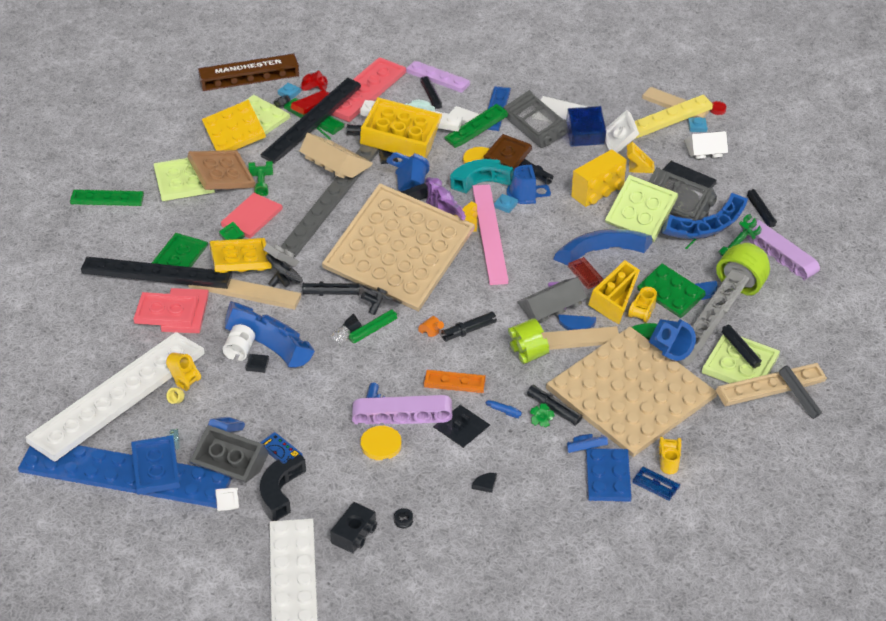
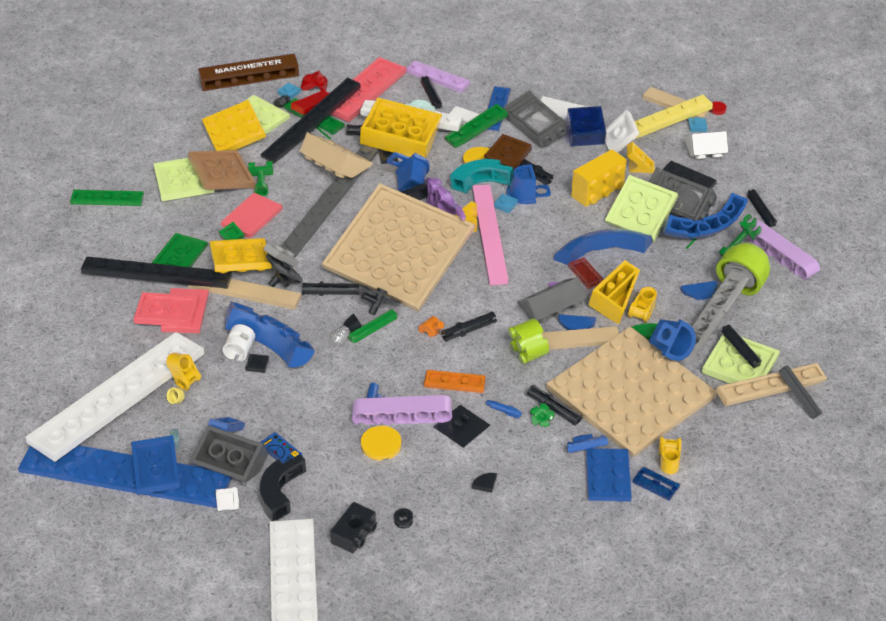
green plate [637,263,706,318] -> none

